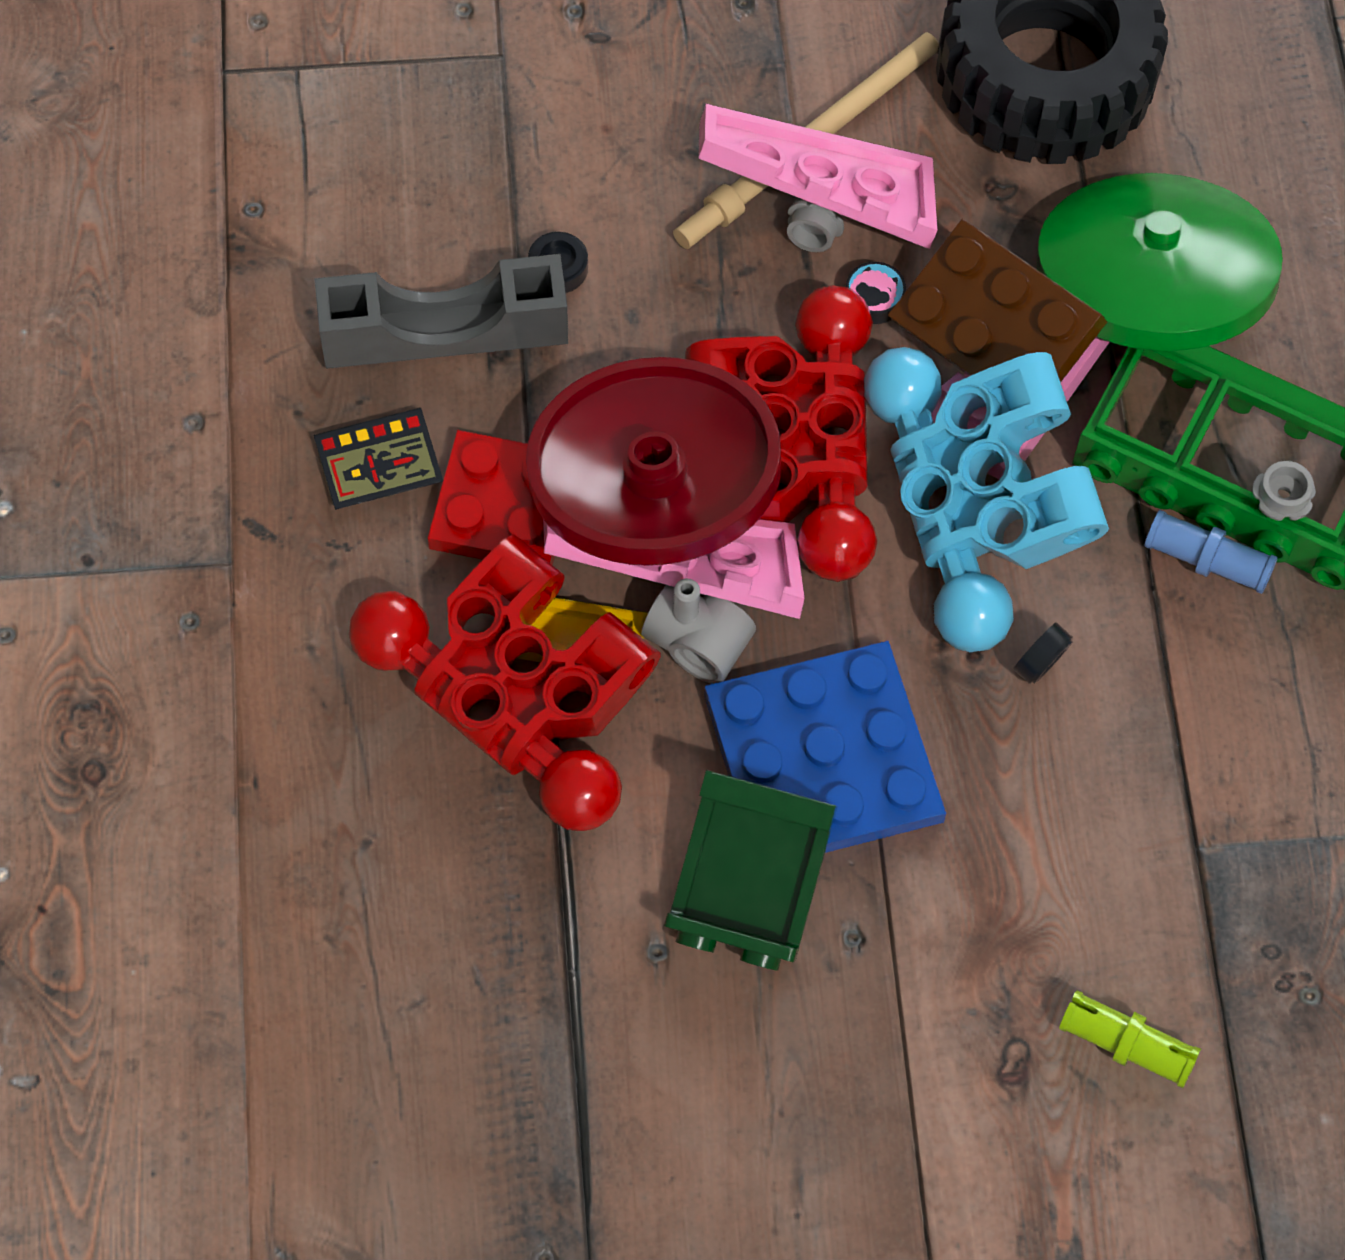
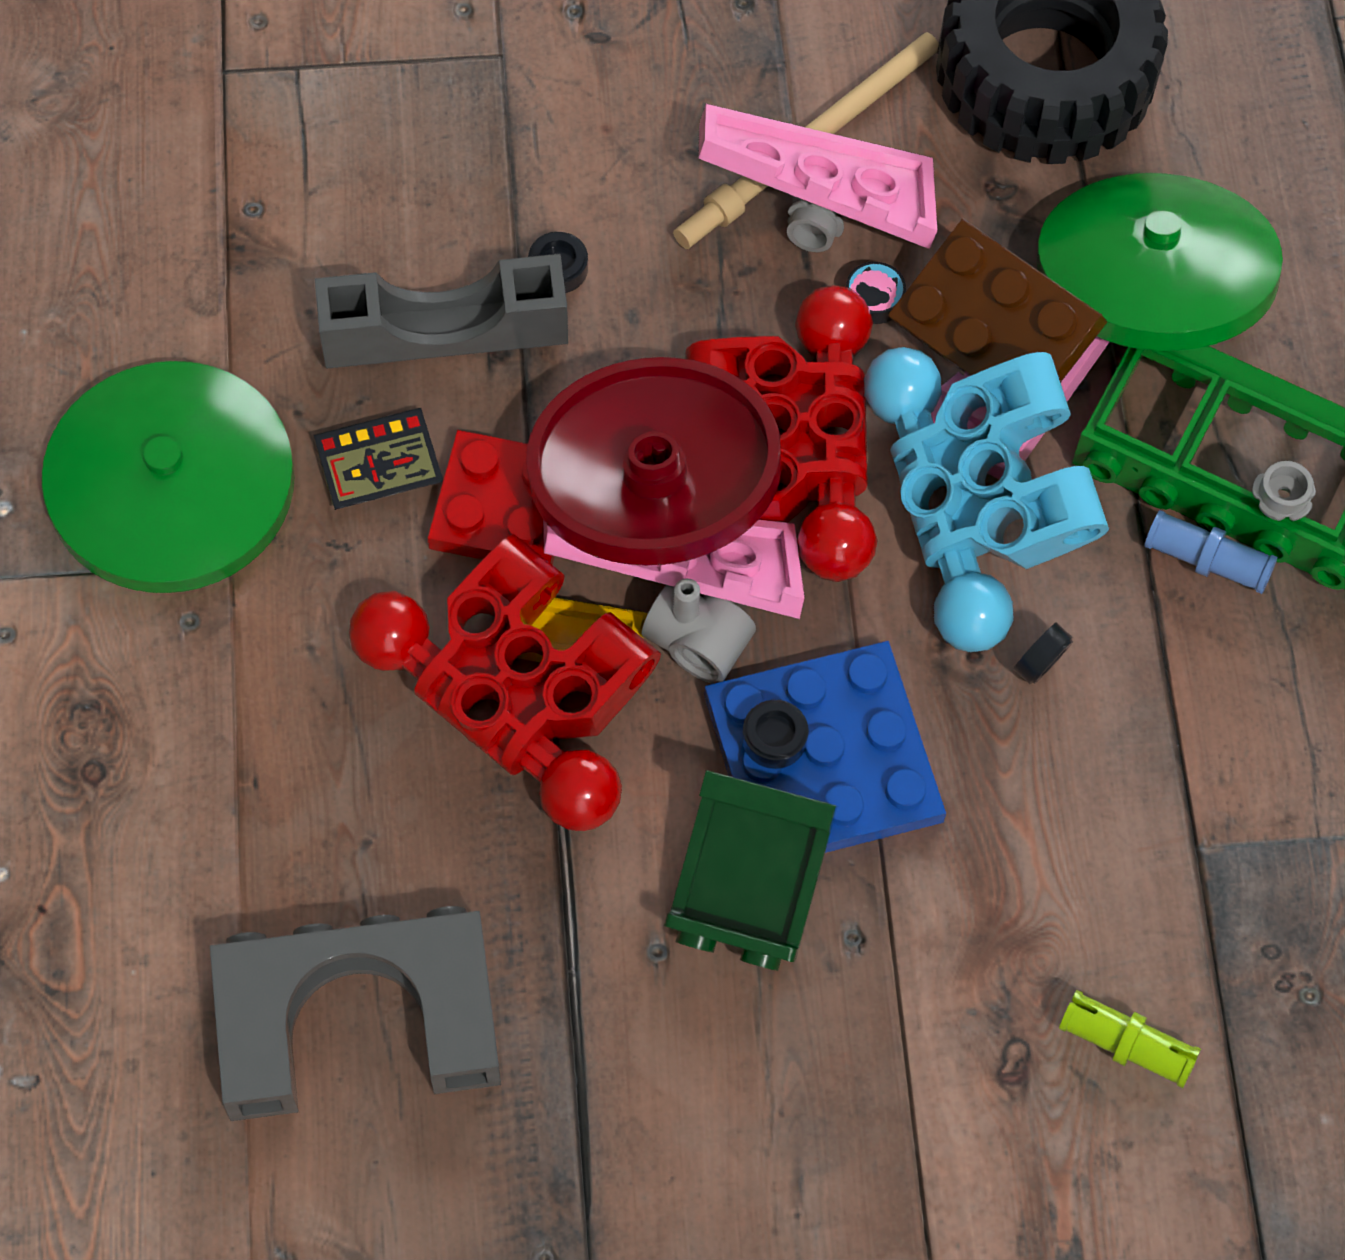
none -> green dish [42,361,295,593]
none -> dark grey arch [210,906,501,1121]
none -> black tile [742,700,808,769]

